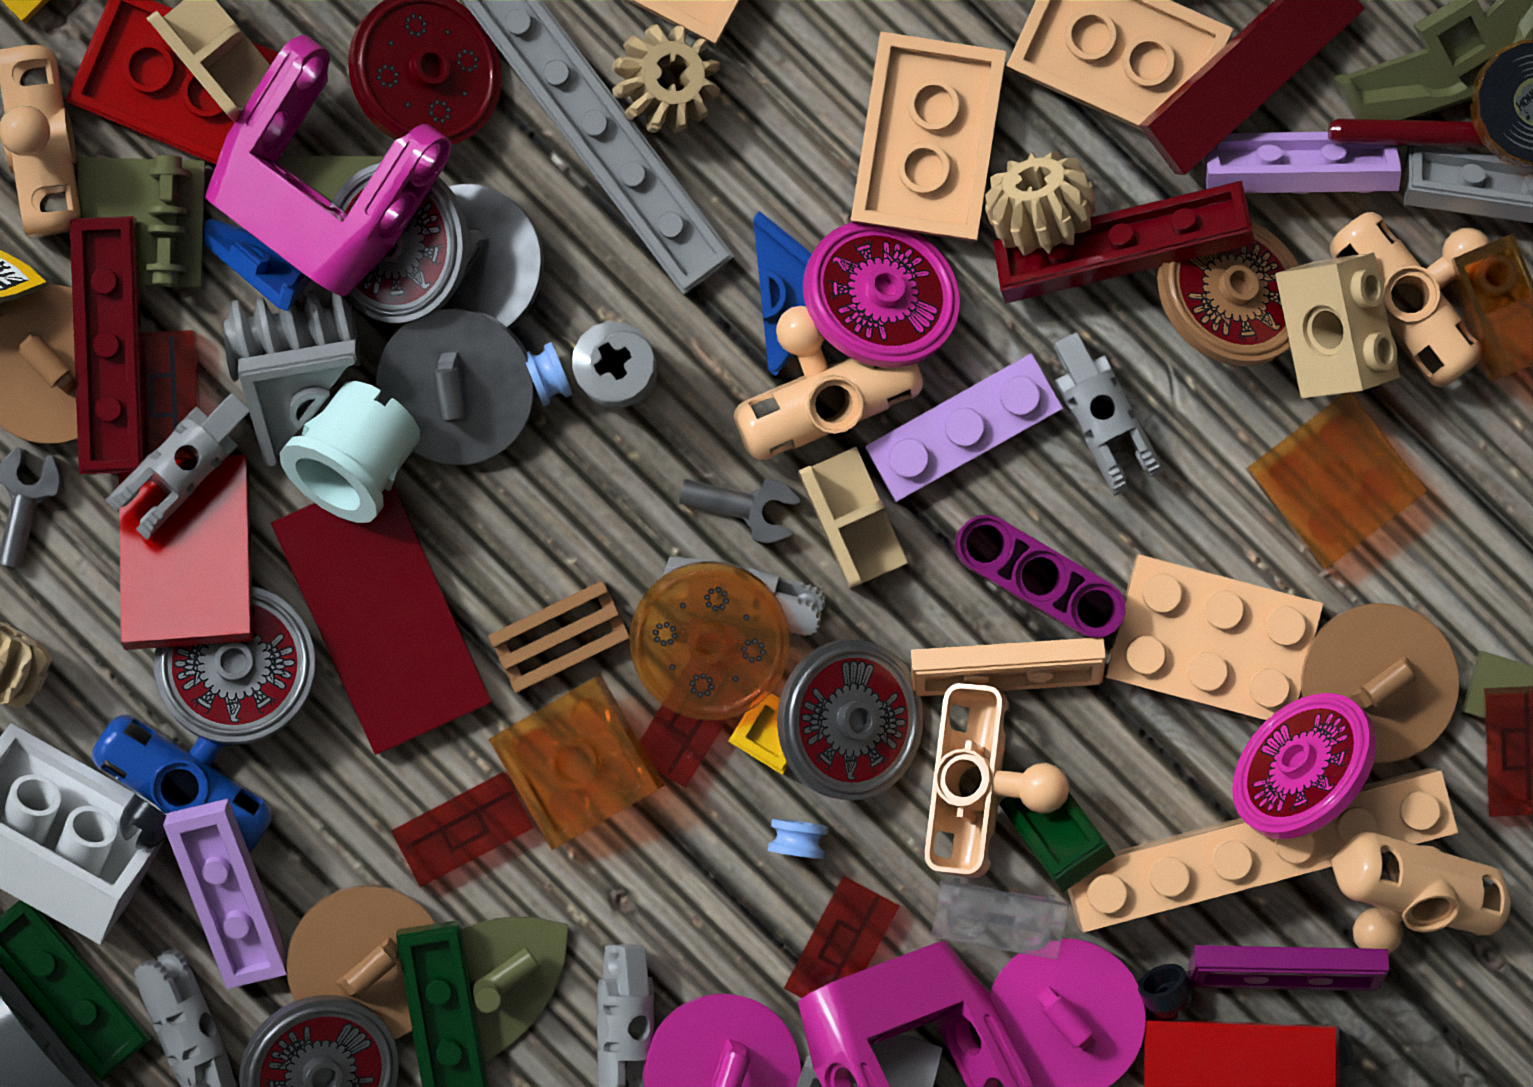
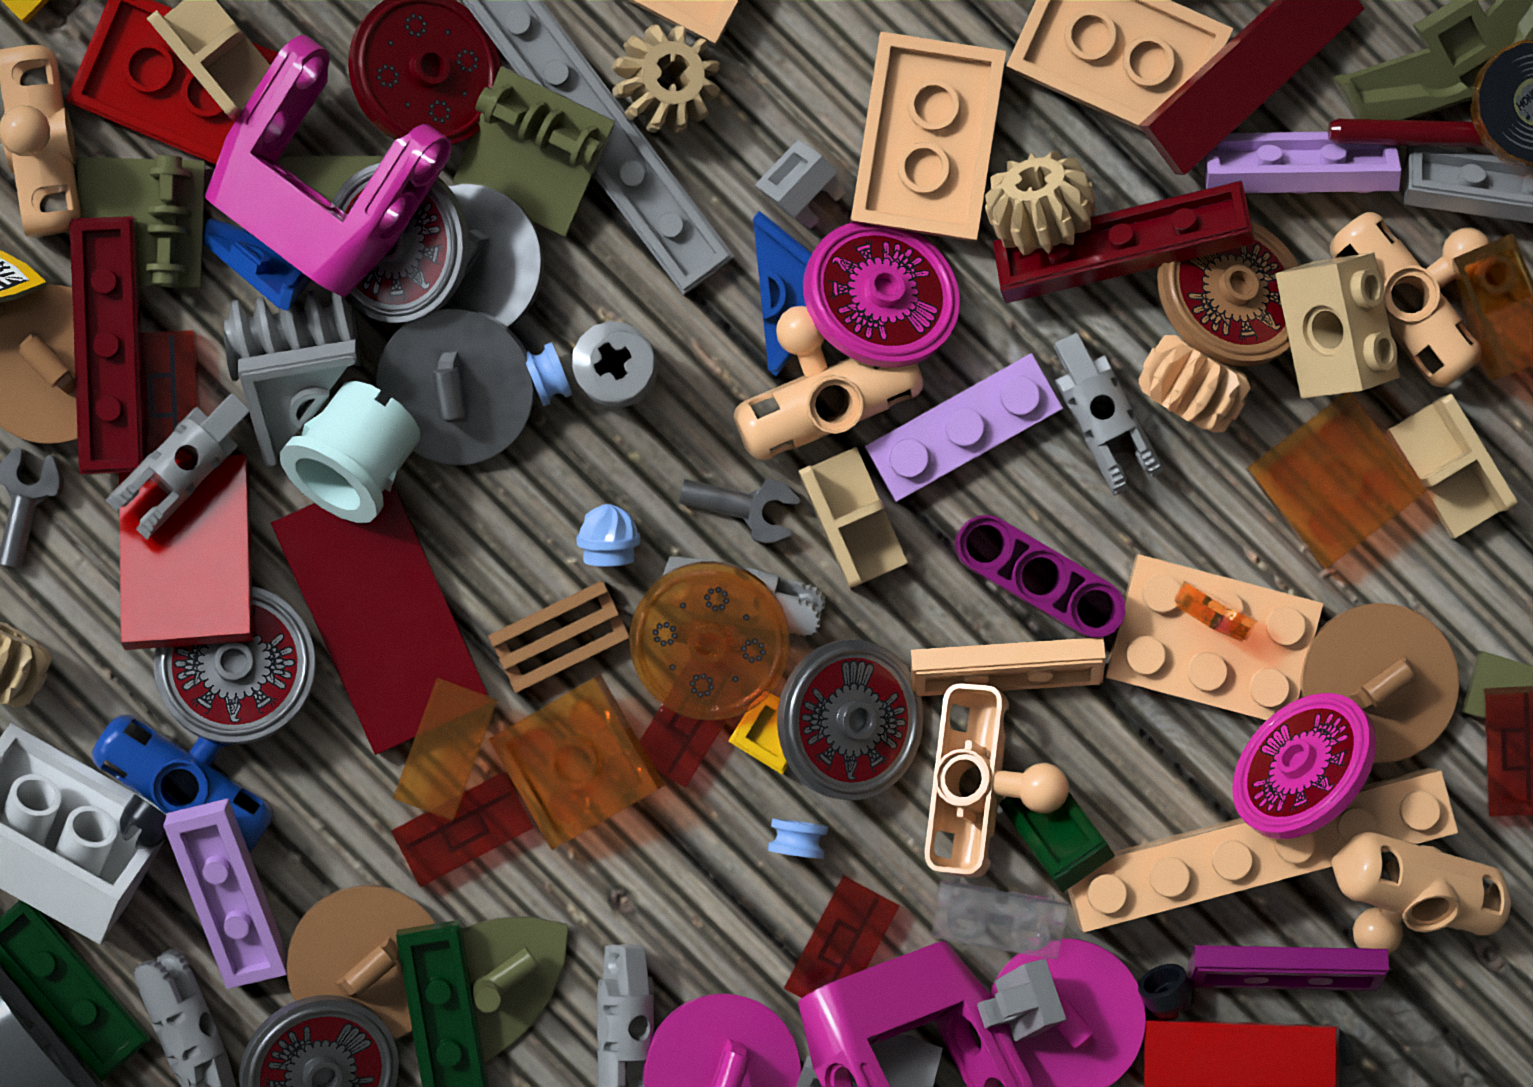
none -> clear orange tile [393,678,499,821]
none -> olive hinge [453,66,616,237]
none -> light blue plate [576,504,640,566]
none -> light grey tile [754,140,846,229]
none -> light grey tile [977,958,1066,1042]
none -> light nougat gear [1138,335,1251,433]
none -> clear orange tile [1174,580,1258,642]
none -> tan panel [1385,394,1518,539]

